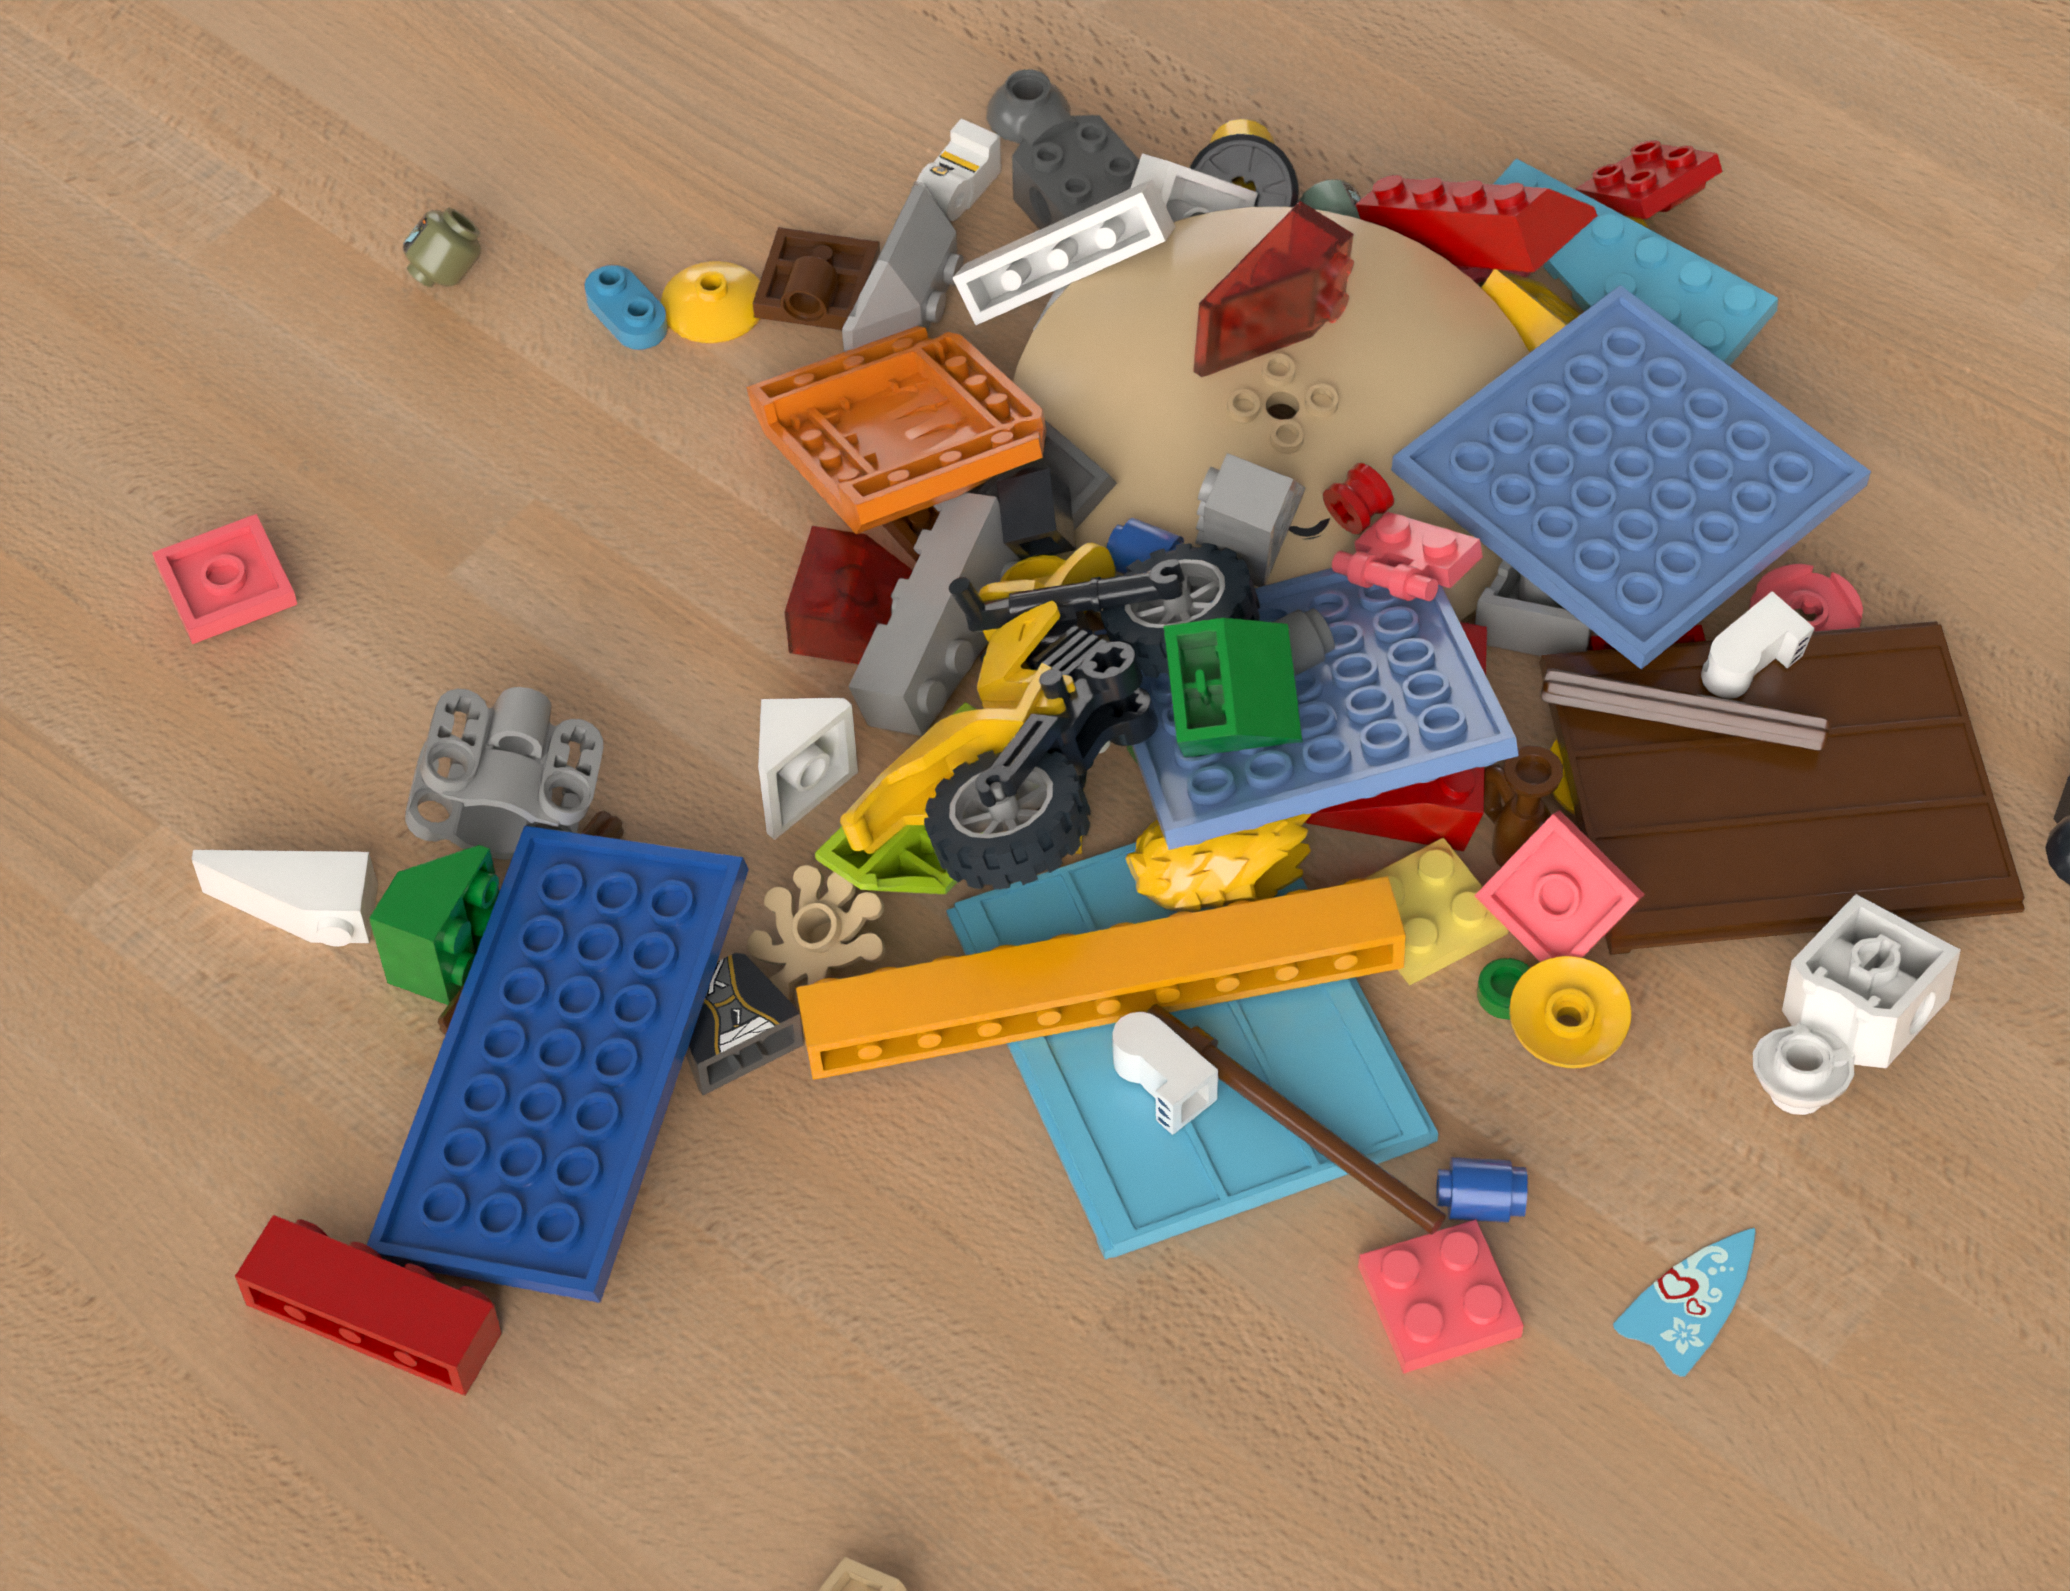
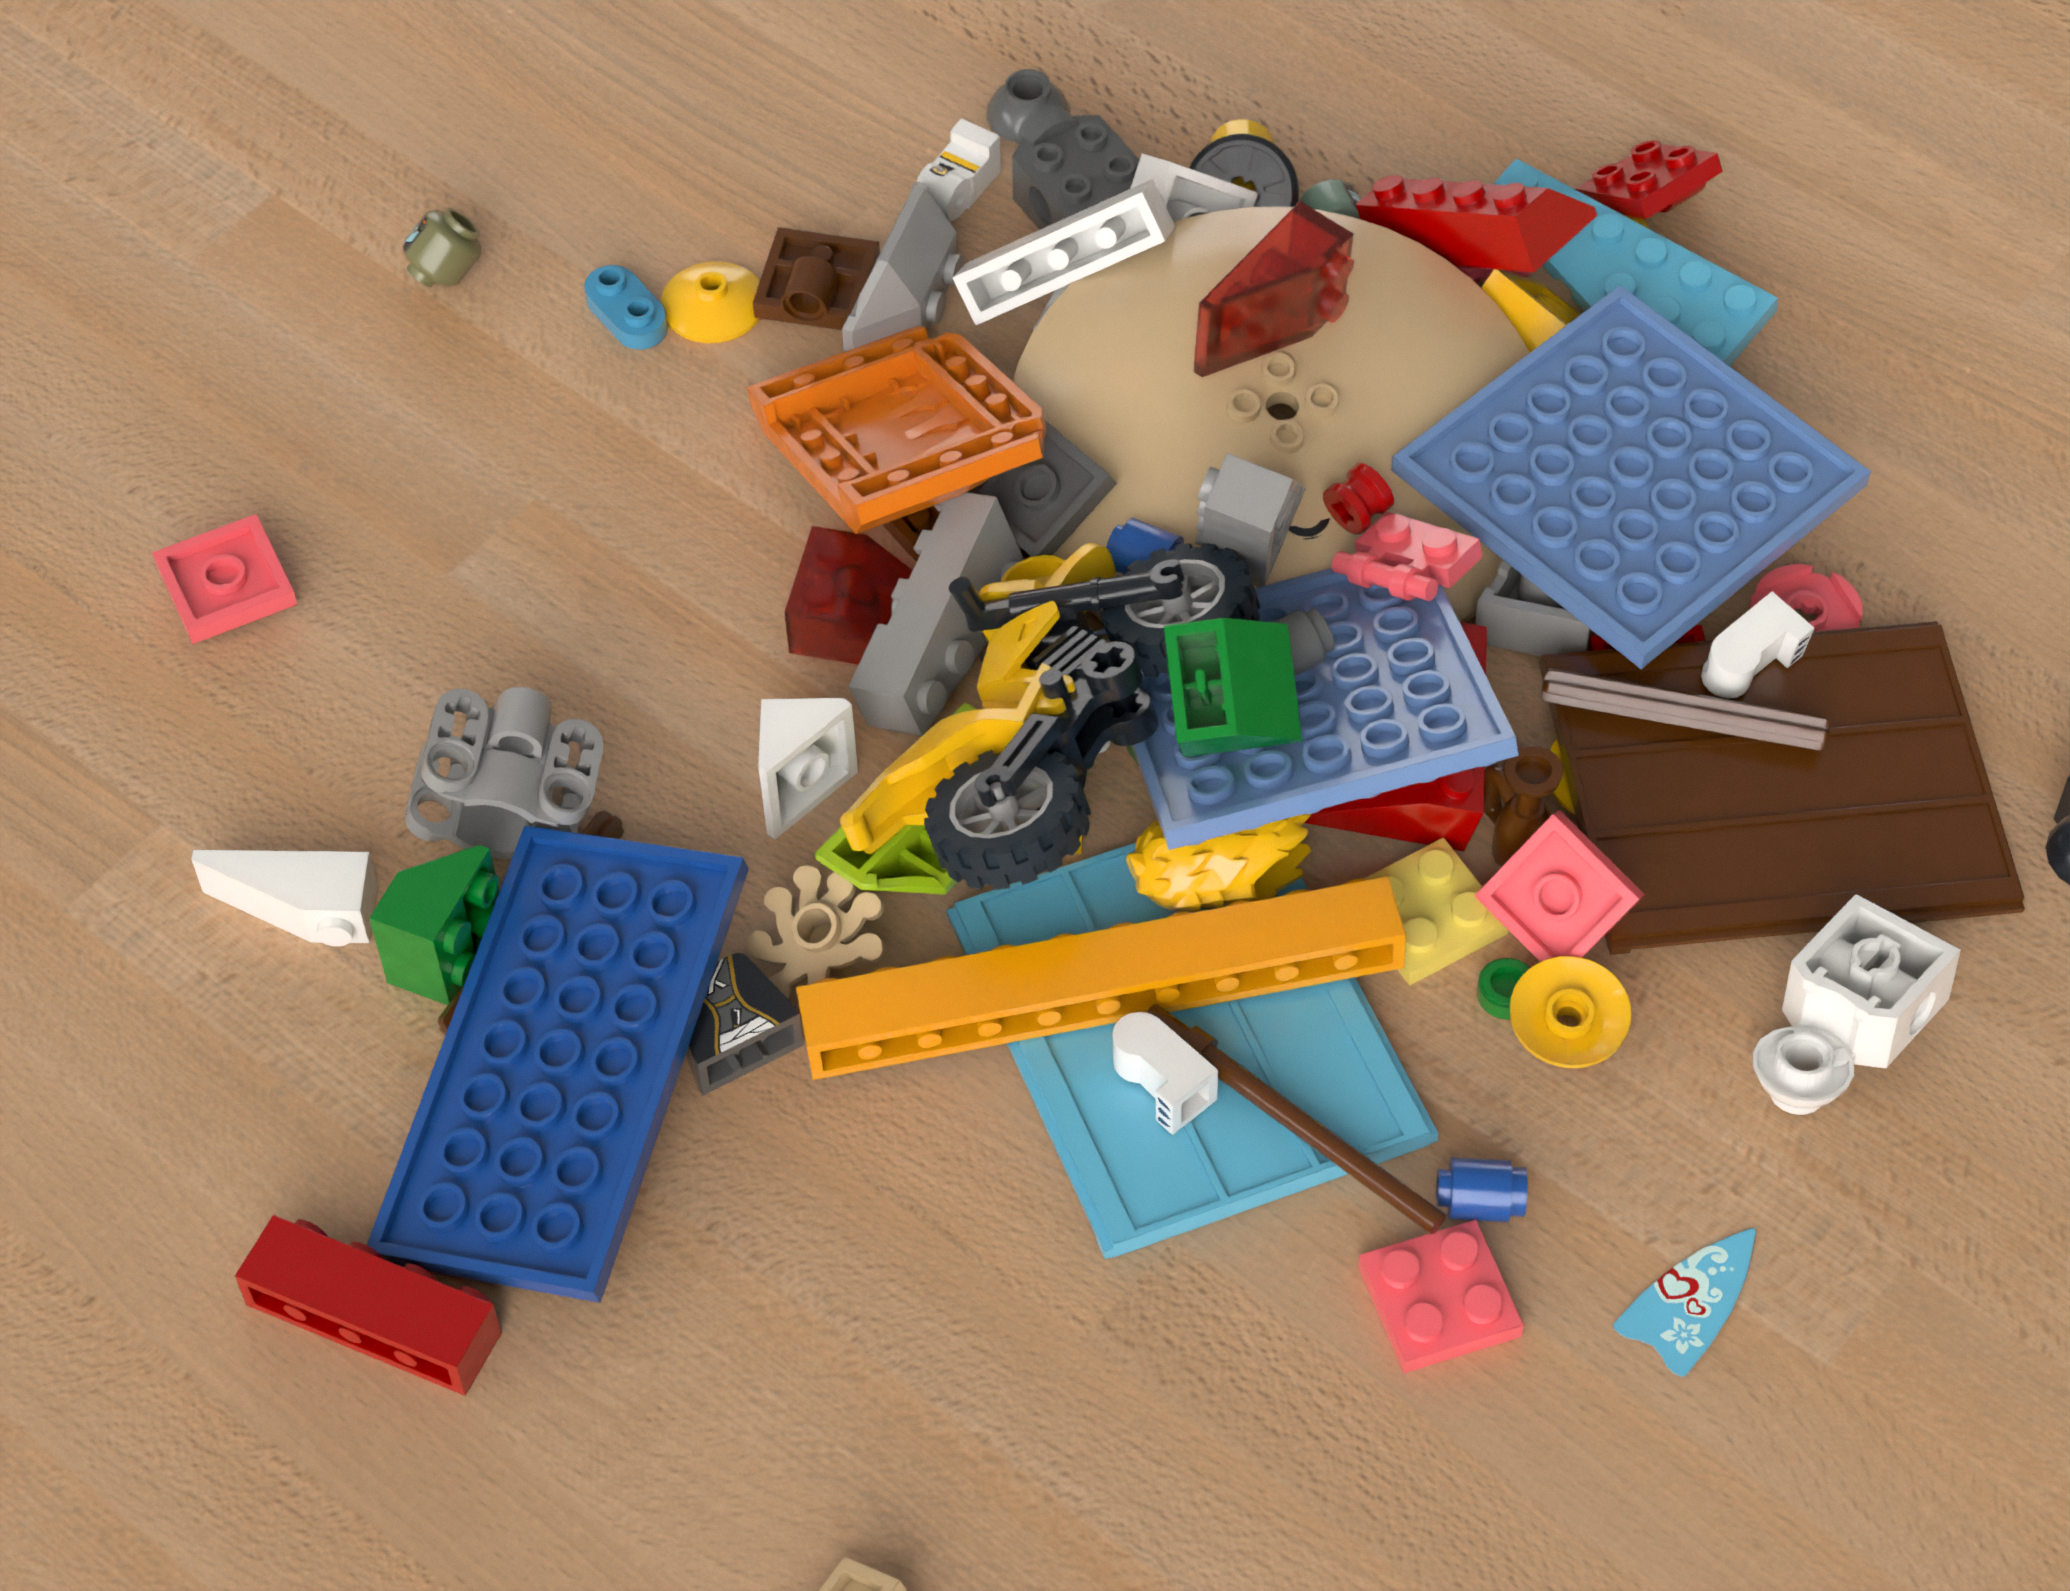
black brick [997,467,1076,560] -> none

